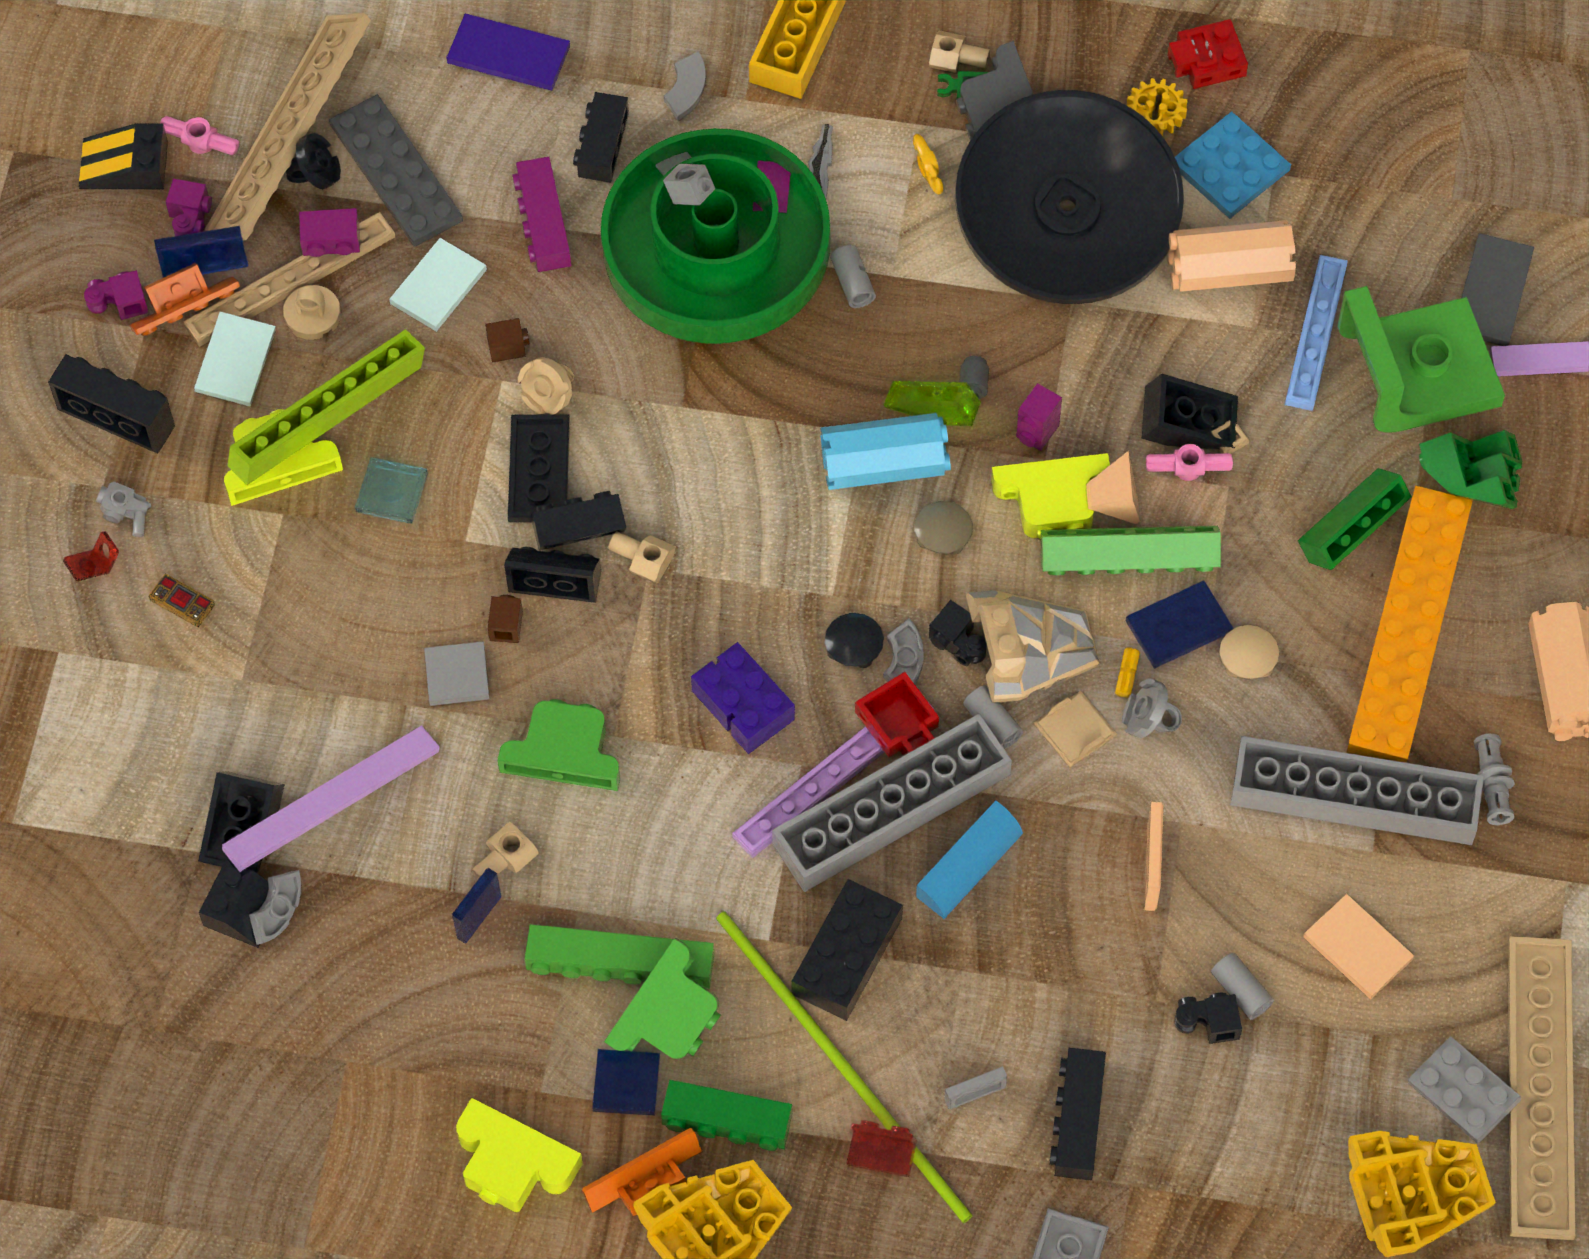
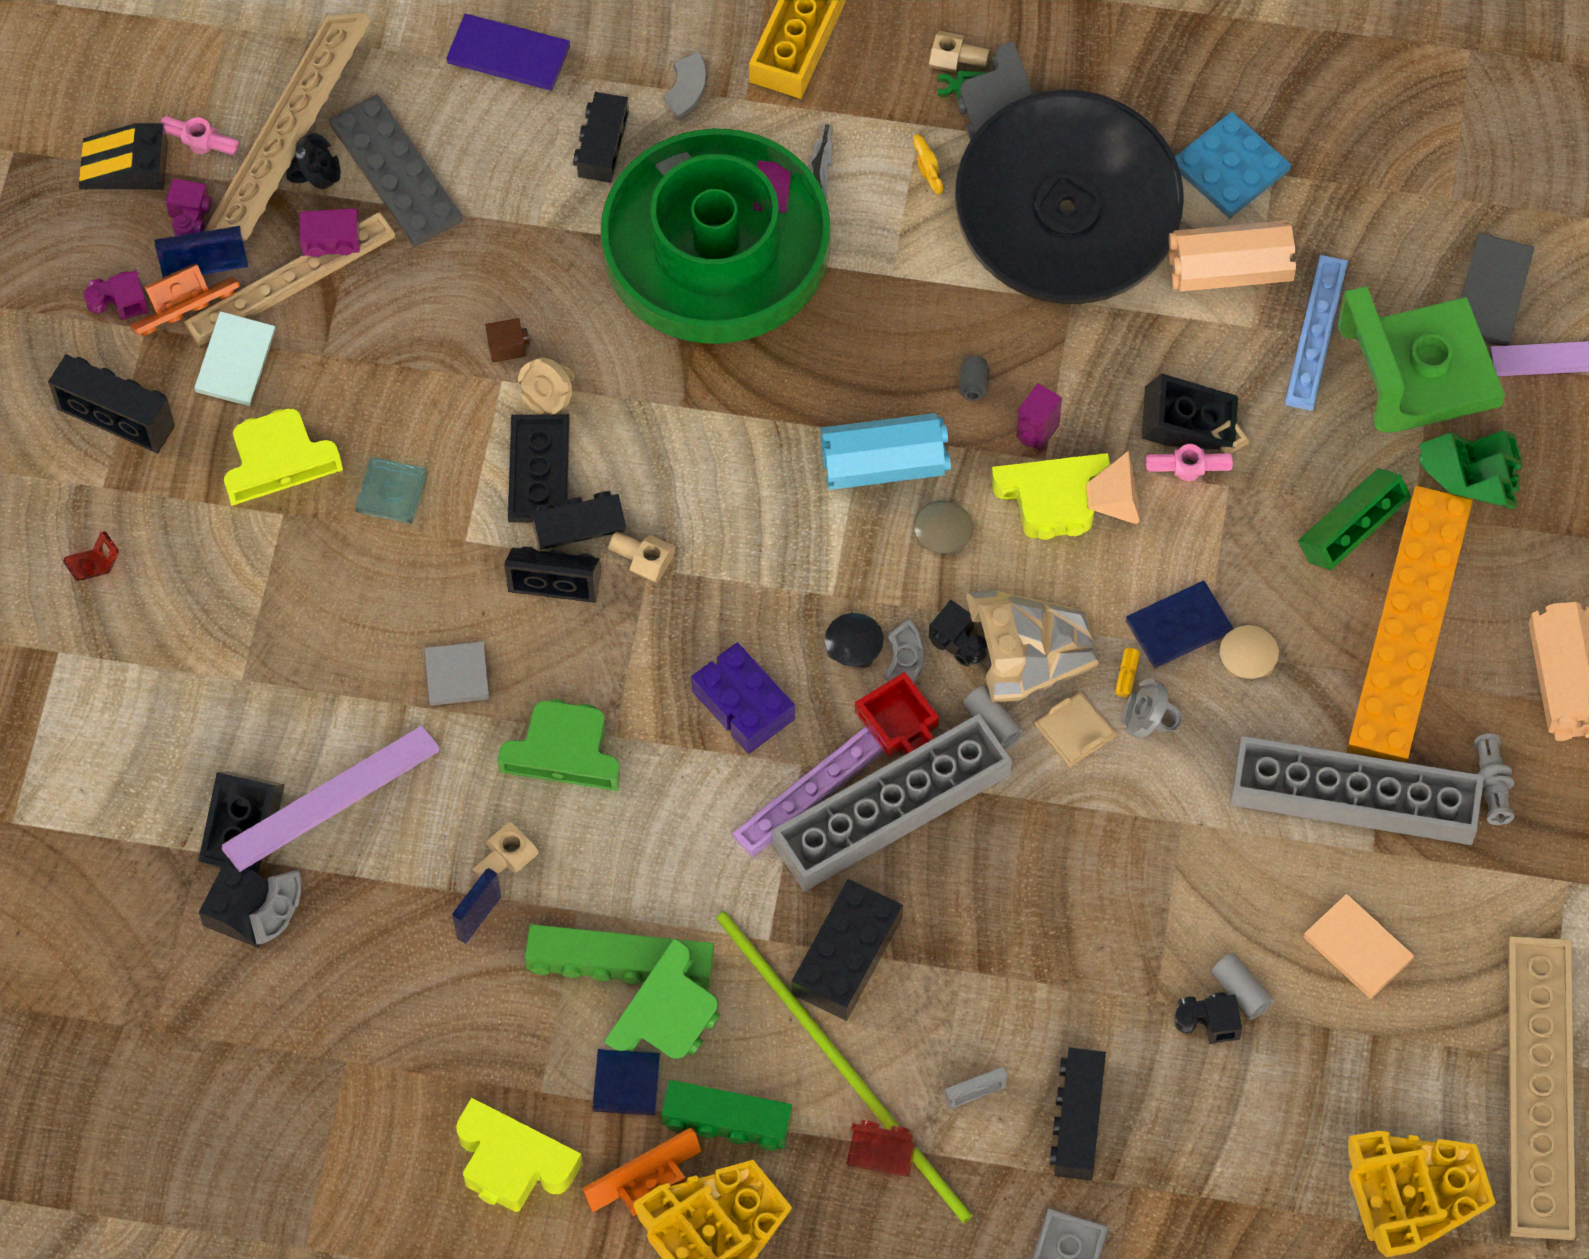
light grey piece [96,482,151,537] -> none
tile [148,573,215,628] -> none
lime brick [227,329,425,485] -> none
tan tile [283,285,341,340] -> none
light aqua tile [389,238,487,332] -> none
reddish brown brick [487,595,523,643] -> none
magenta brick [512,156,571,272] -> none
light grey brick [663,164,715,205] -> none
light grey pin [830,245,876,308] -> none
clear neon green slope [884,381,981,426] -> none
dark azure brick [916,800,1023,919] -> none
brick [1041,525,1221,575] -> none
yellow gear [1127,78,1188,136] -> none
light nougat tile [1144,802,1163,911] -> none
red piece [1167,19,1248,89] -> none
light grey plate [1408,1036,1521,1144] -> none

